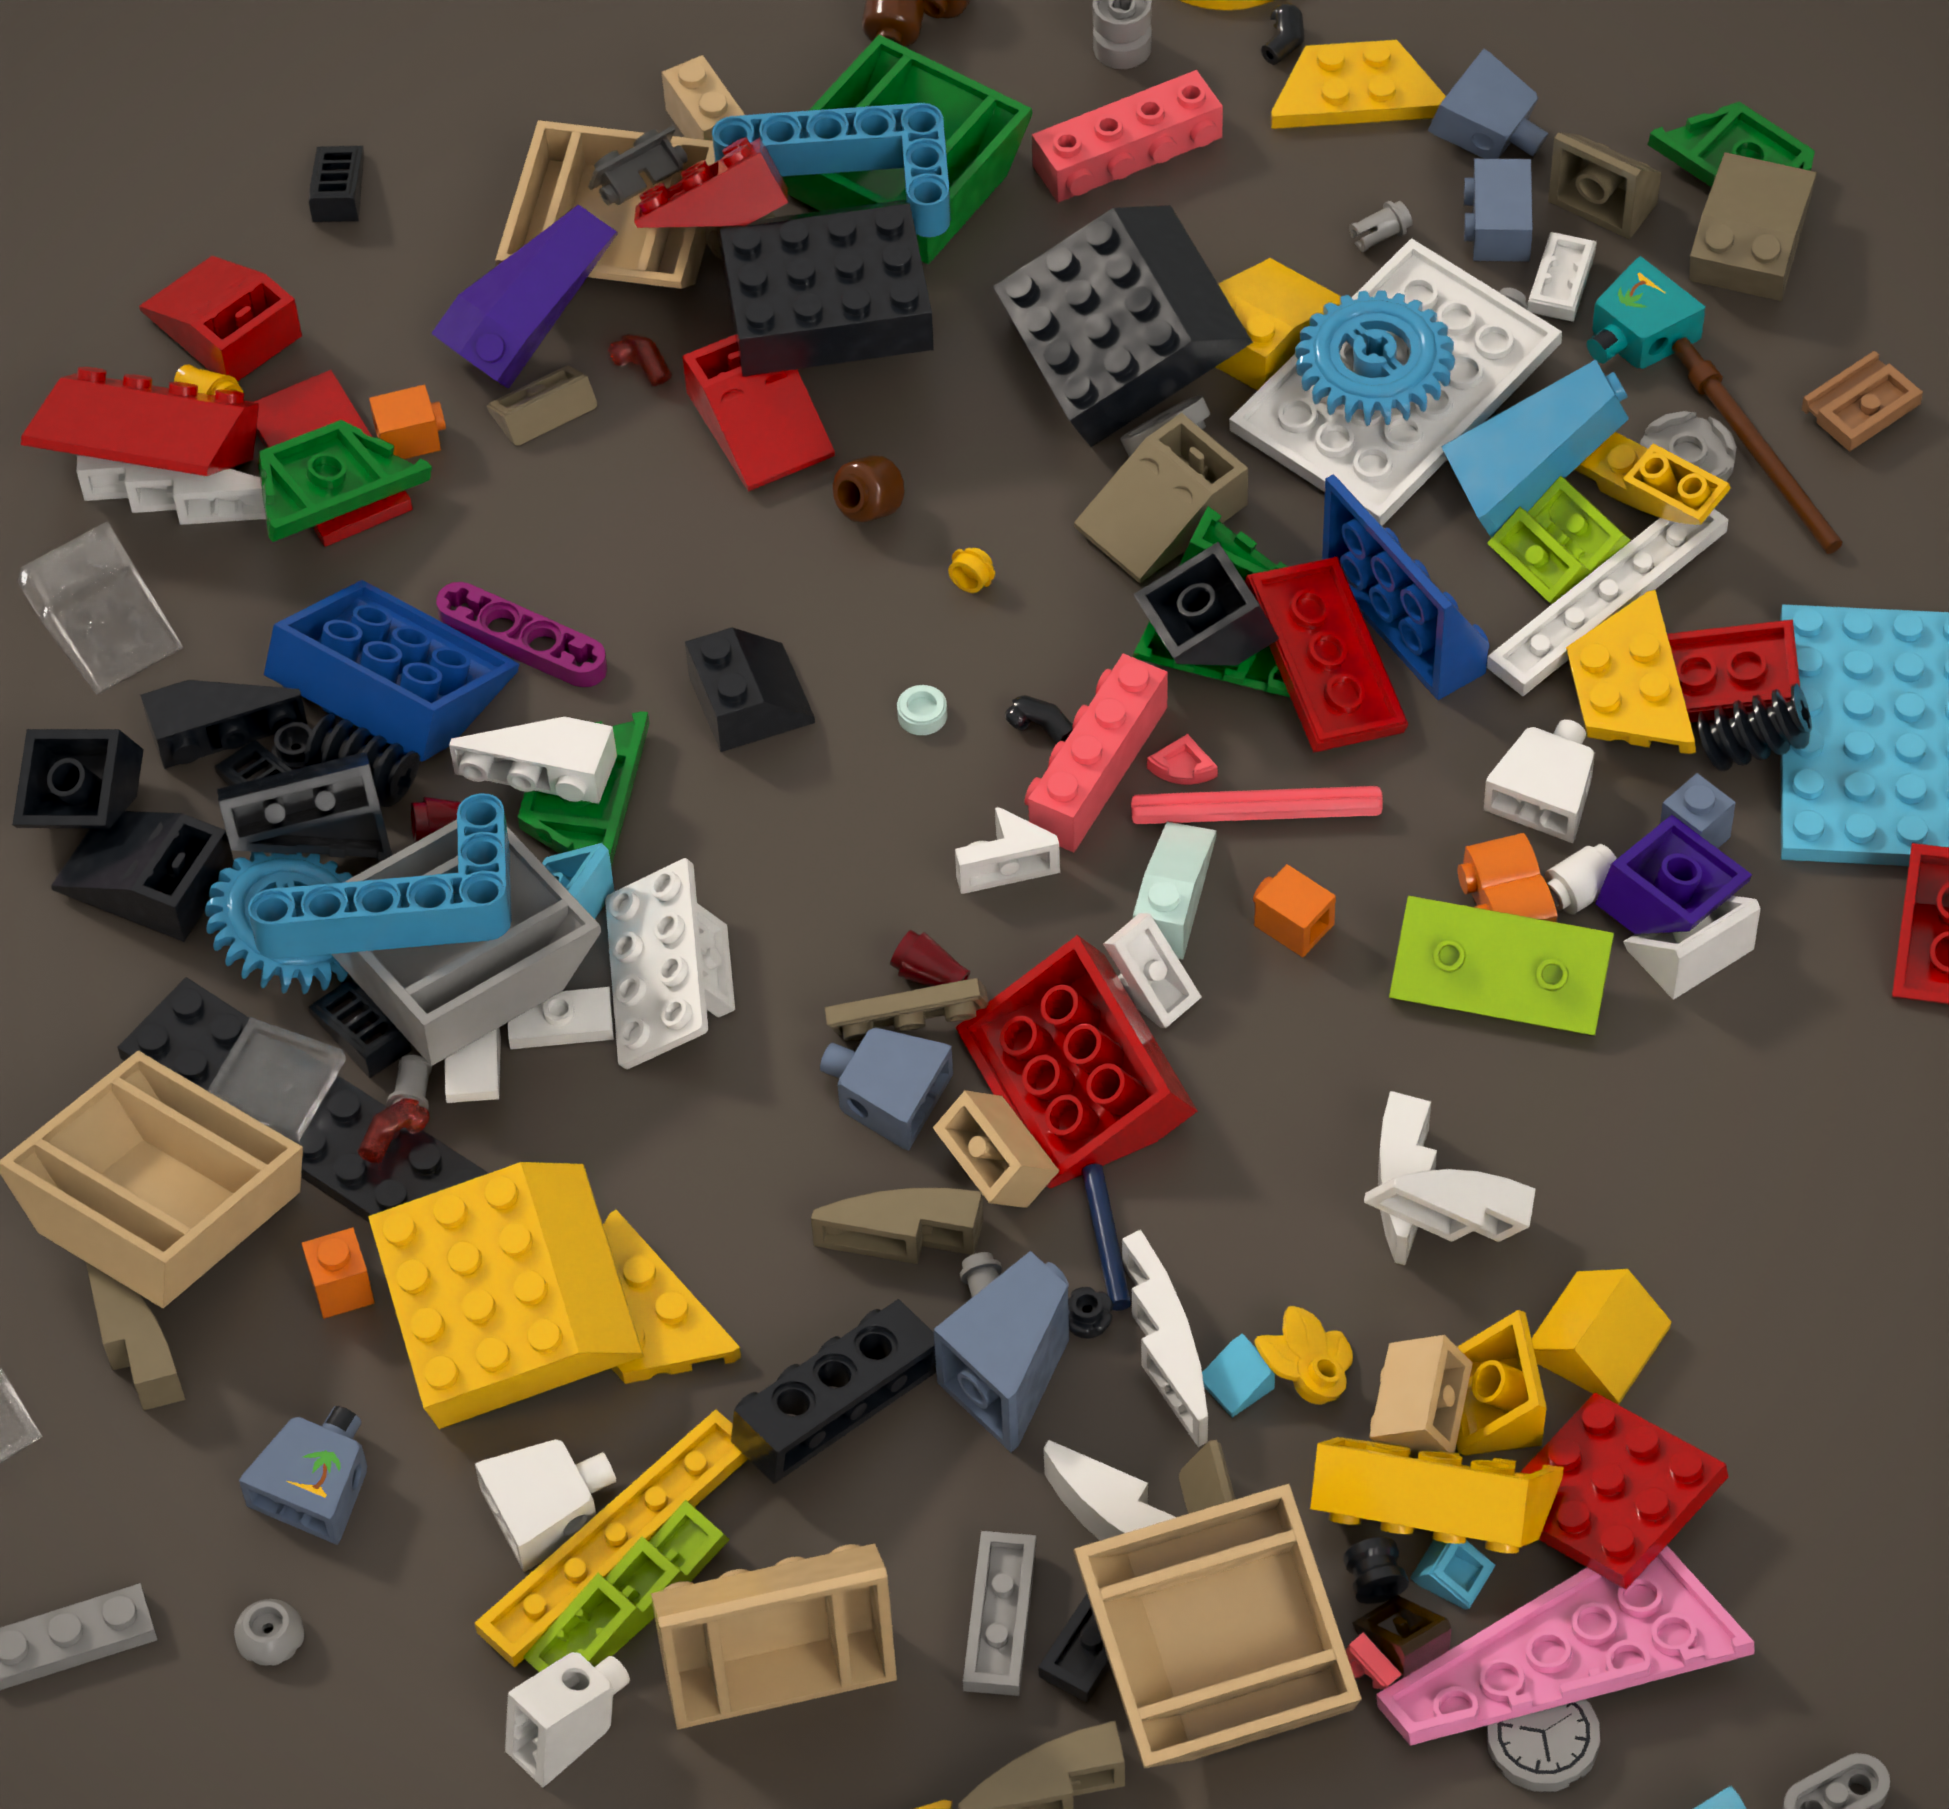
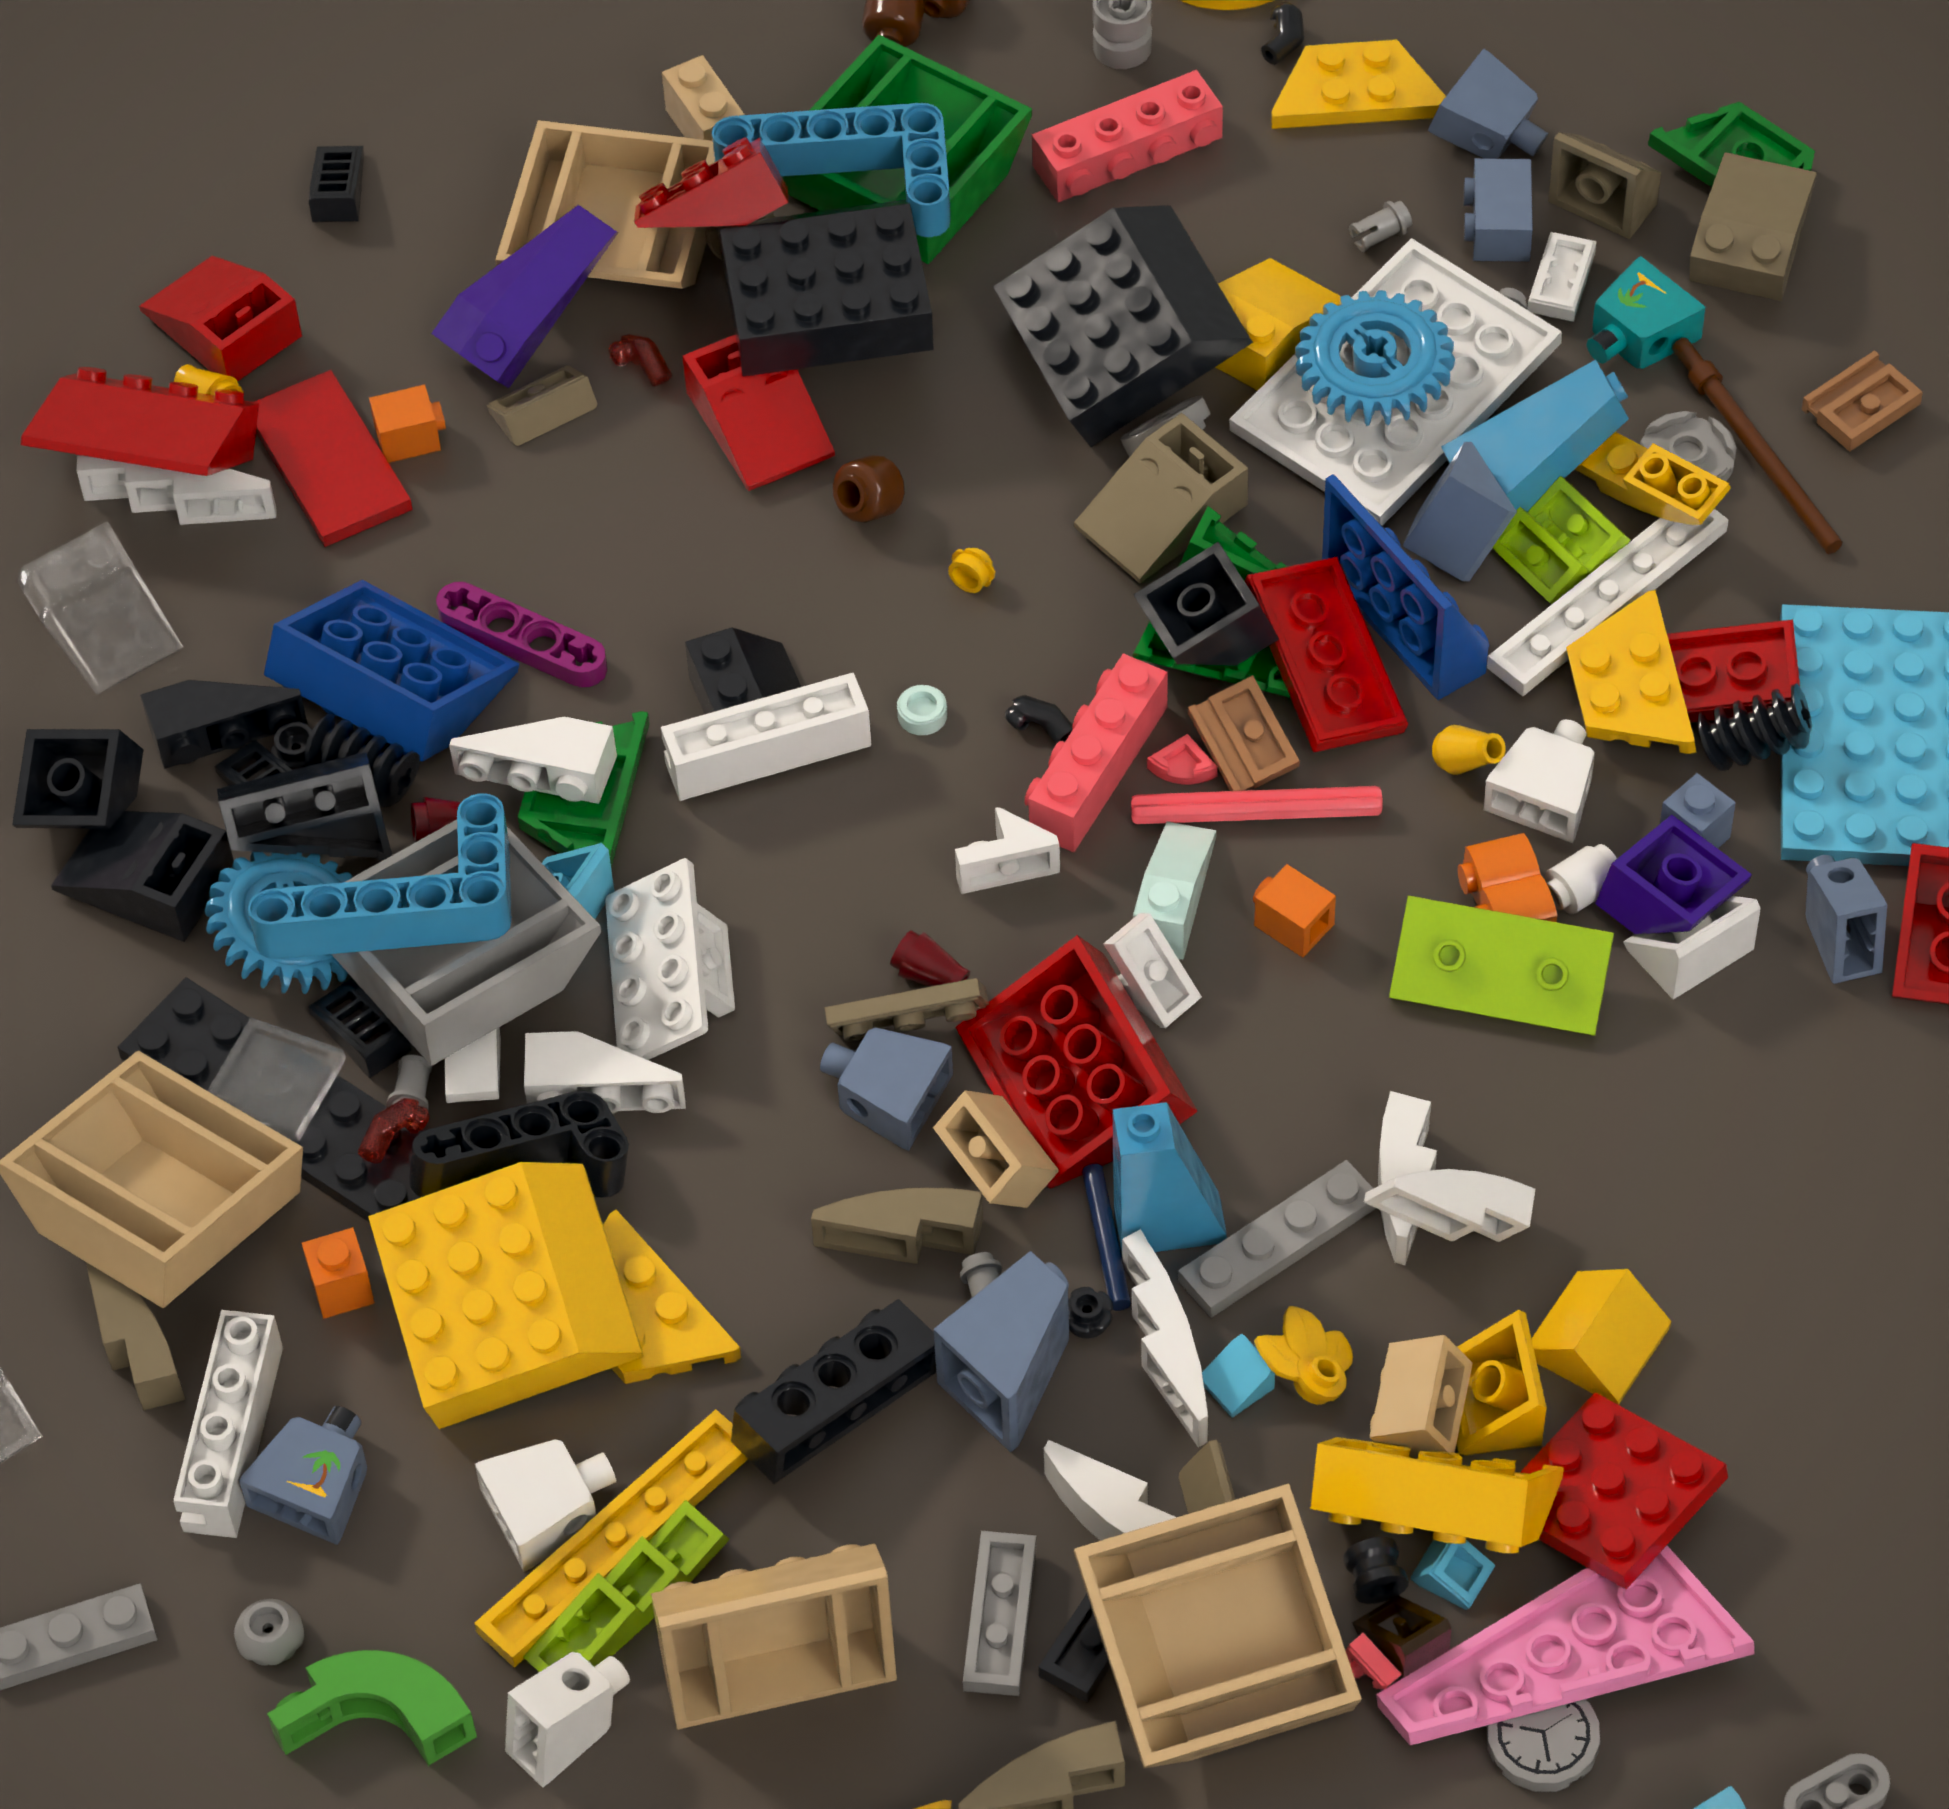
green wing [258,420,432,542] -> none
white plate [508,987,614,1050] -> none
dark grey hinge [588,126,688,205] -> none
none -> white brick [173,1310,283,1538]
none -> bright green arch [267,1650,477,1766]
none -> black beam [409,1091,629,1198]
none -> white slope [524,1031,686,1114]
none -> white brick [661,672,871,801]
none -> dark azure slope [1113,1102,1227,1256]
none -> light grey plate [1178,1160,1377,1318]
none -> medium nougat plate [1188,676,1300,791]
none -> sand blue slope [1403,442,1517,581]
none -> yellow cone [1432,725,1506,775]
none -> sand blue torso [1805,855,1887,984]

